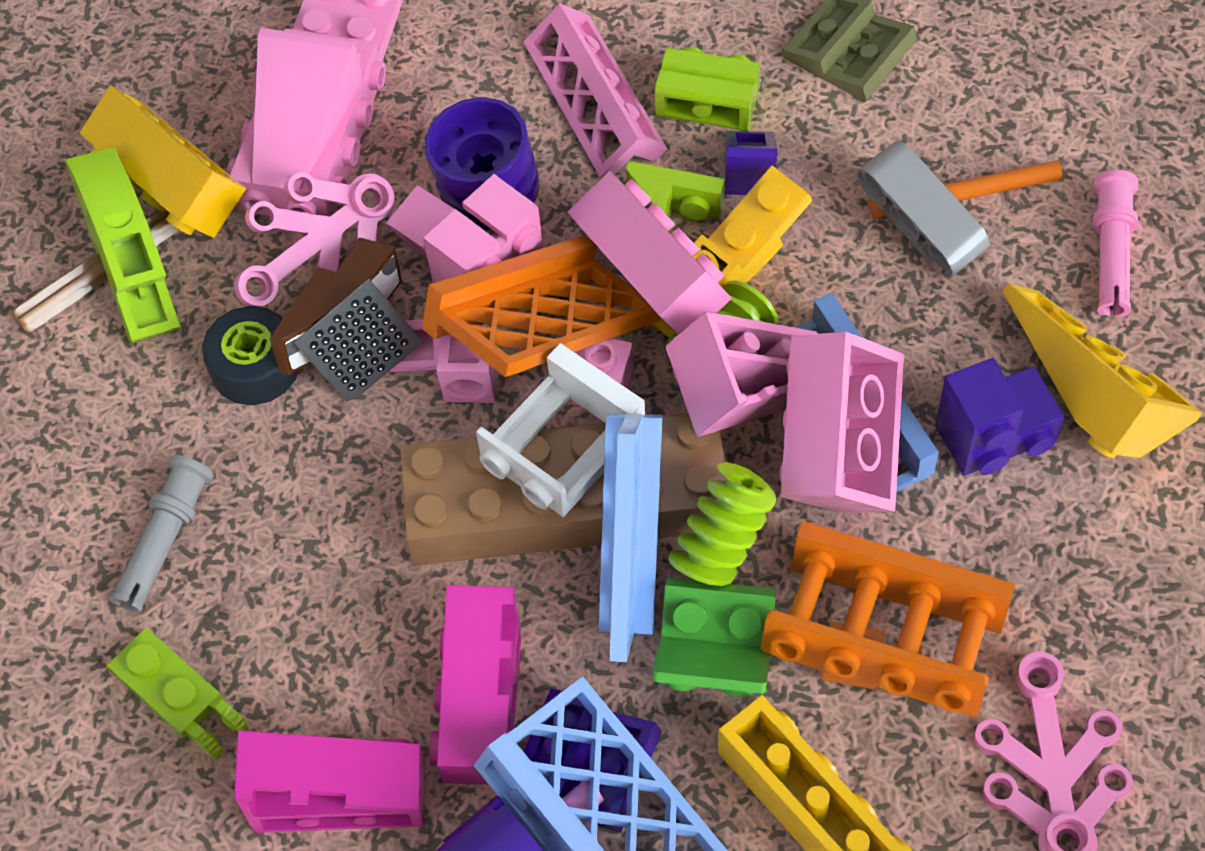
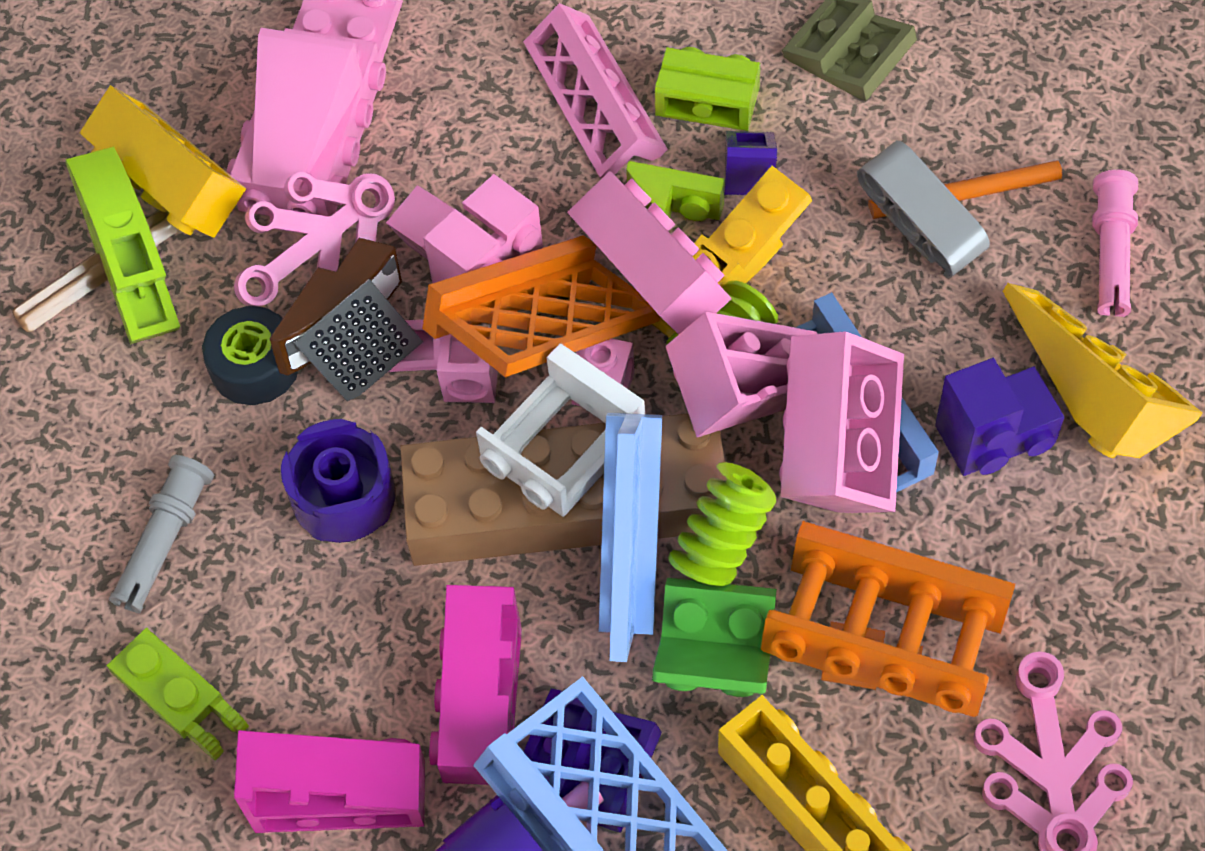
dark purple wheel [425,97,540,230] -> none
none -> dark purple brick [281,419,396,543]

